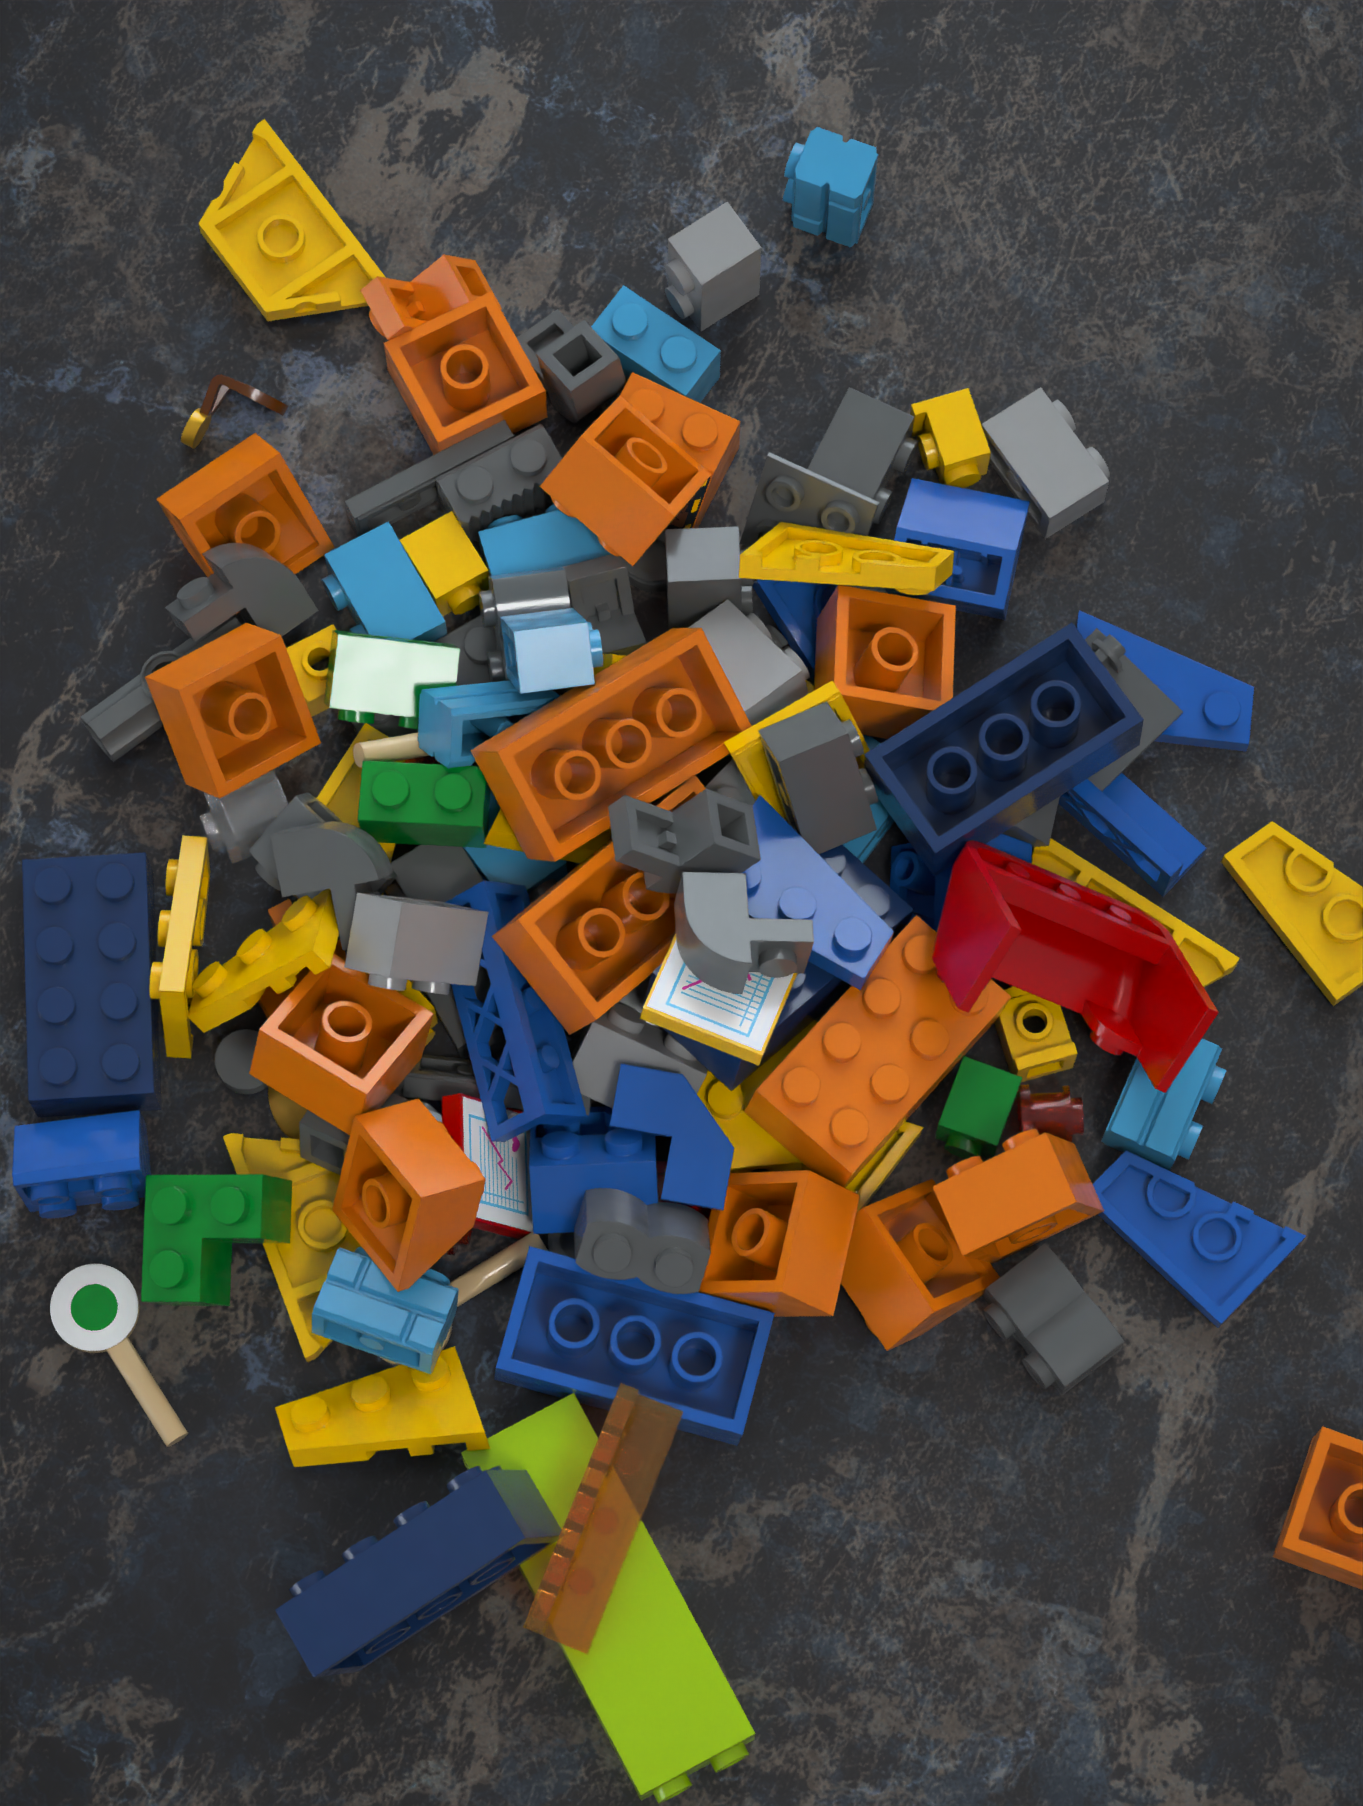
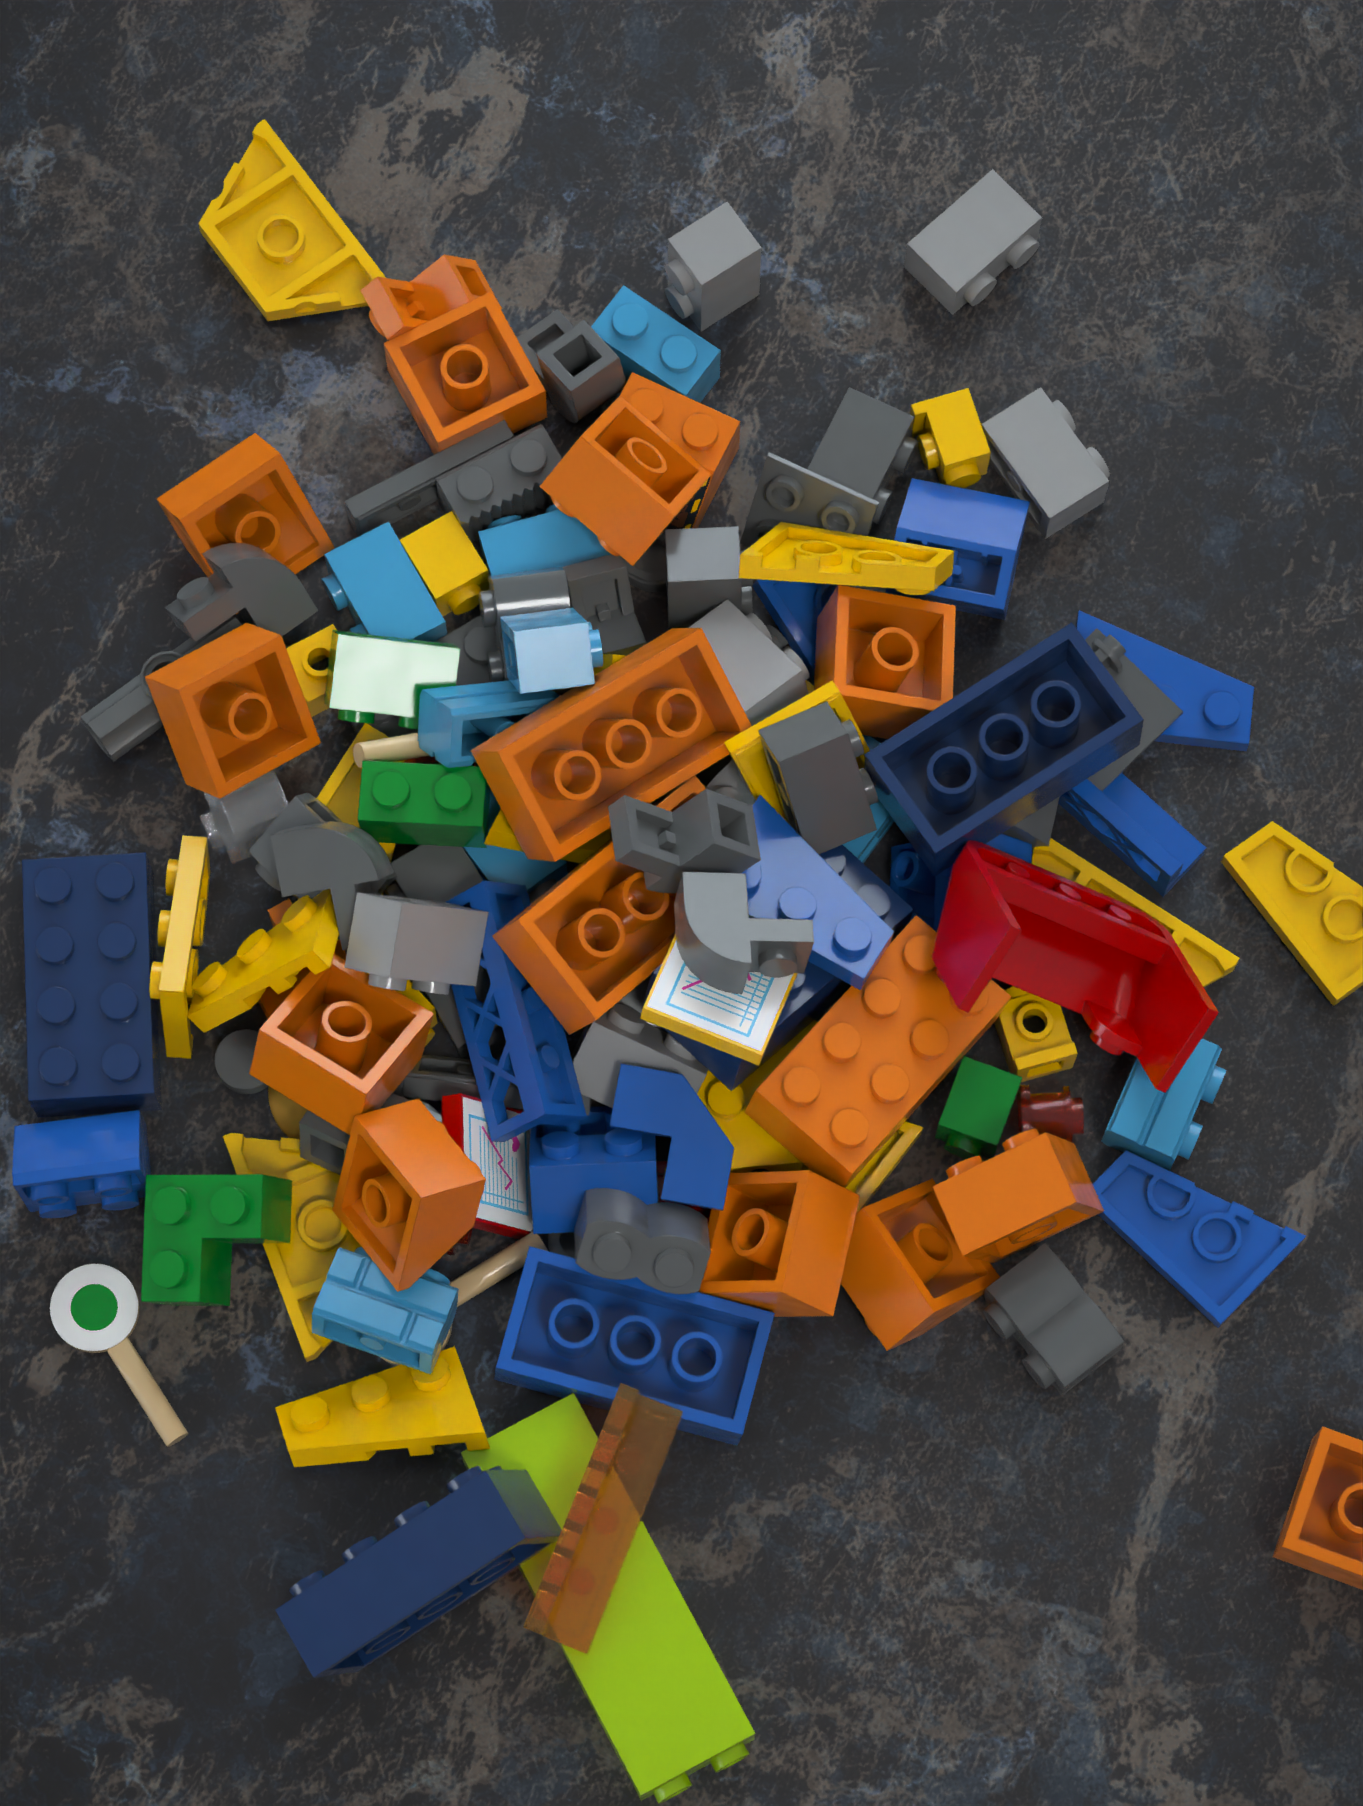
reddish brown piece [181,374,288,449] -> none
dark azure brick [783,127,878,247] -> none
none -> light grey brick [904,169,1042,315]

